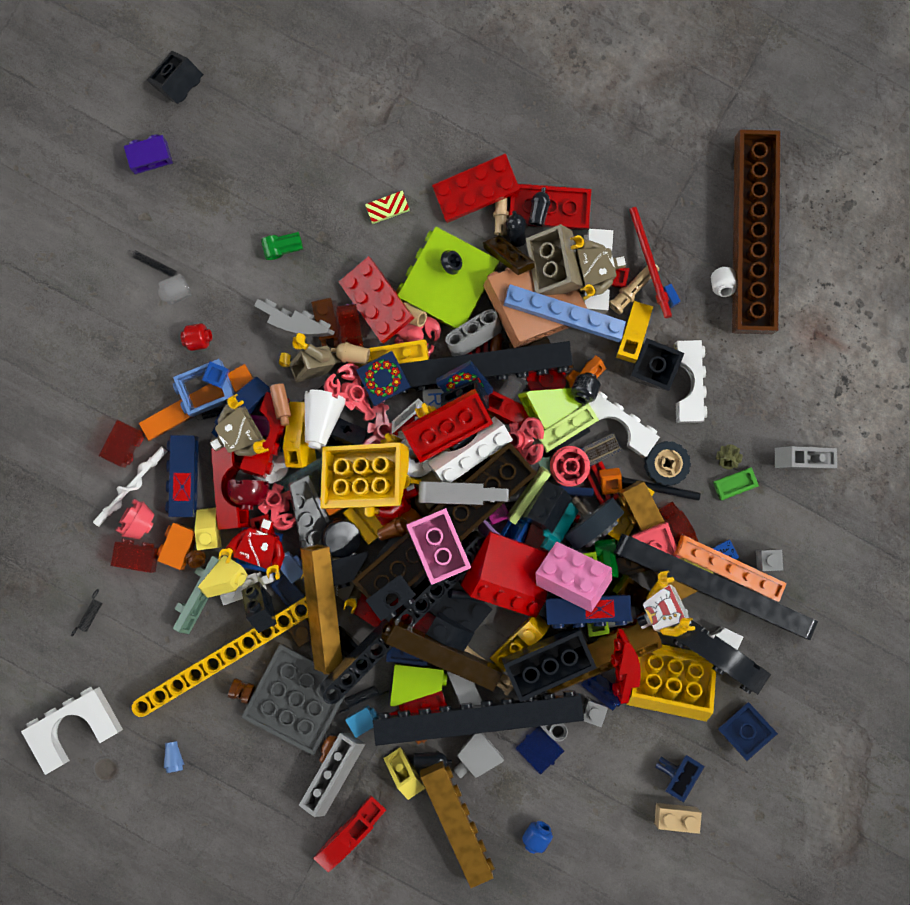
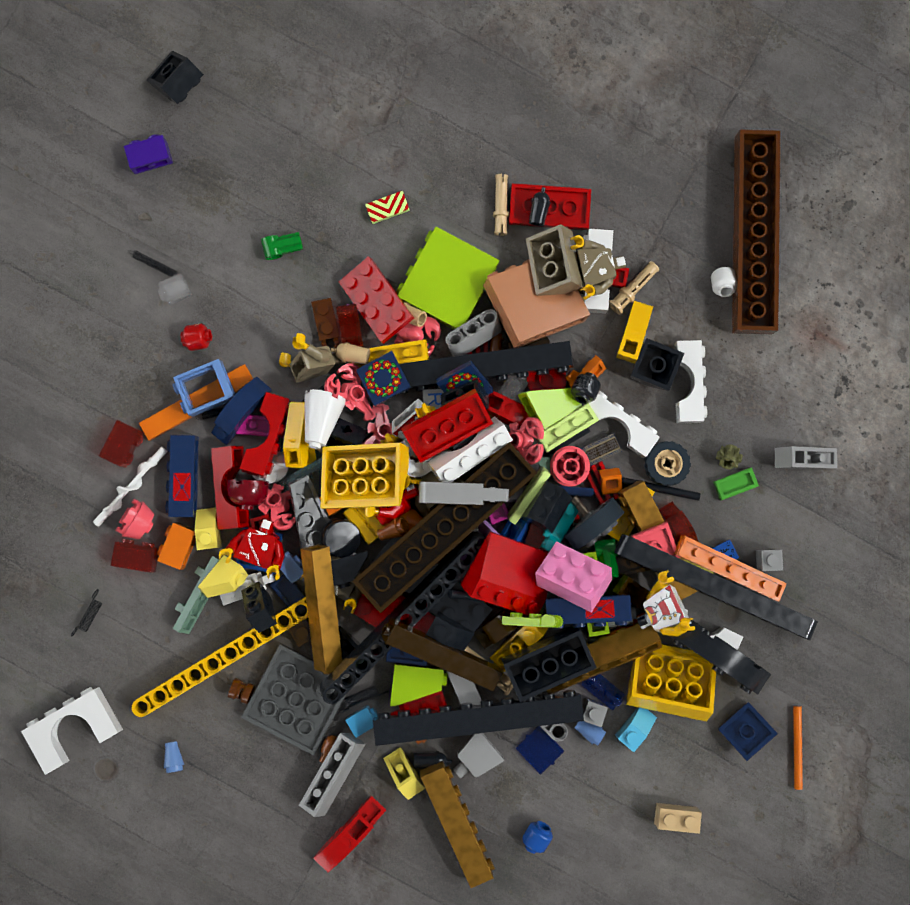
reddish brown plate [185,550,206,568] -> none
blue tile [202,361,230,389] -> none
dark tan torso [210,394,269,456] -> none
light grey slope [254,298,335,337] -> none
nougat cylinder [270,384,291,426] -> none
black brick [366,575,415,622] -> none
bright pink brick [406,508,471,585] -> none
red plate [432,153,521,223] -> none
black hat [441,250,462,275] -> none
dark brown tile [483,235,535,275] -> none
medium blue plate [503,284,626,342] -> none
black piece [506,211,526,247] -> none
red slope [611,629,641,704] -> none
red bar [629,207,672,319] -> none
dark blue brick [655,755,705,803] -> none
blue plate [663,284,681,308] -> none
none -> dark brown brick [474,608,518,649]
none -> lime hinge [502,612,564,628]
none -> medium blue cone [574,721,606,746]
none -> medium azure slope [615,707,657,752]
none -> orange bar [793,706,803,790]

